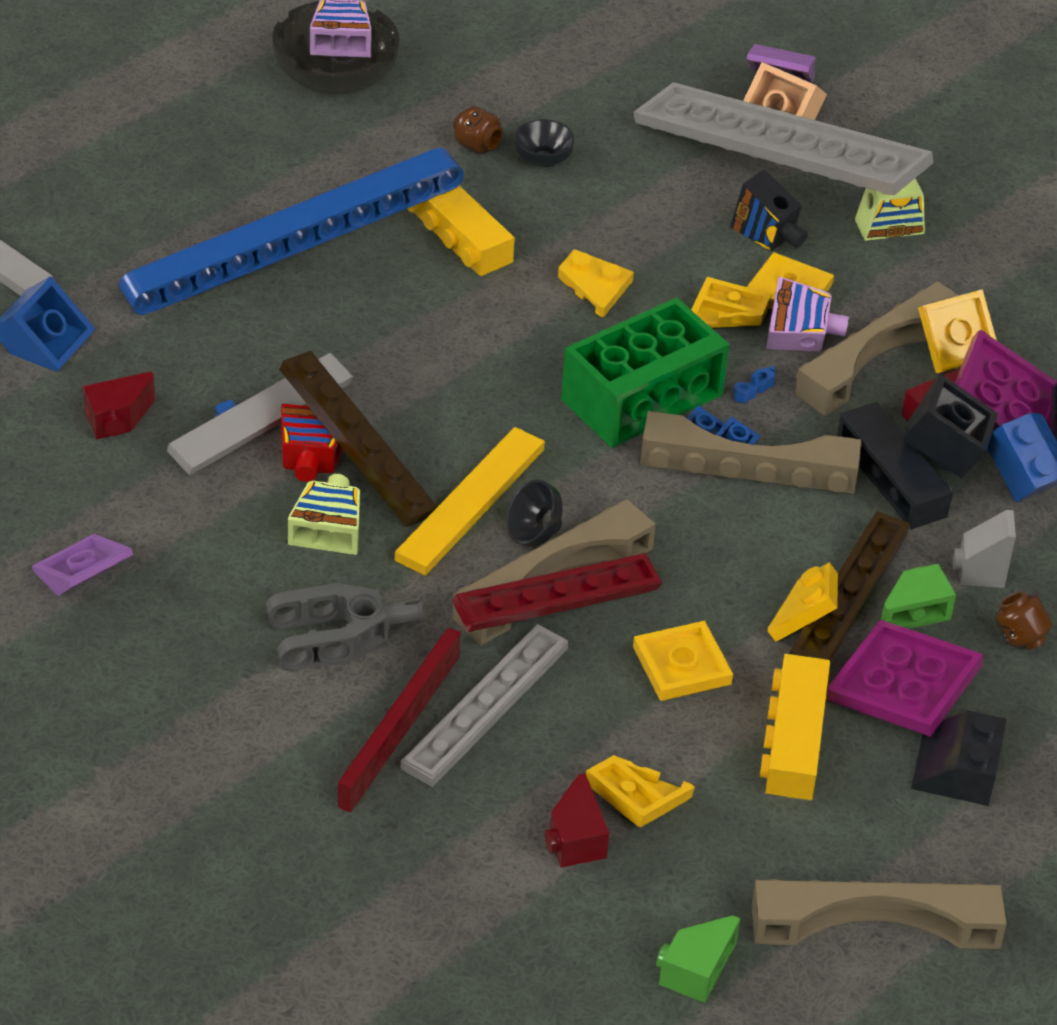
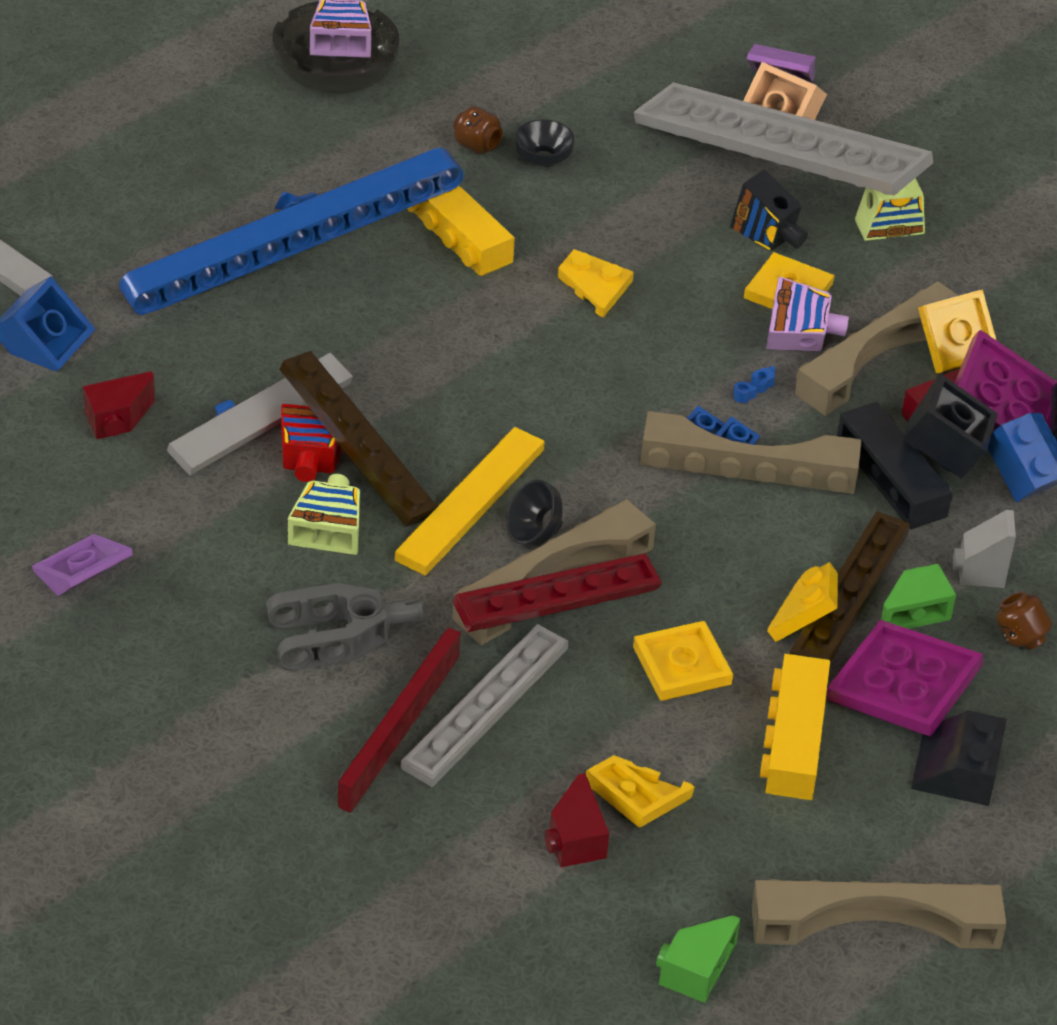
green brick [561,297,729,448] -> none
yellow wing [691,277,772,328] -> none
none -> blue hand [275,192,317,210]

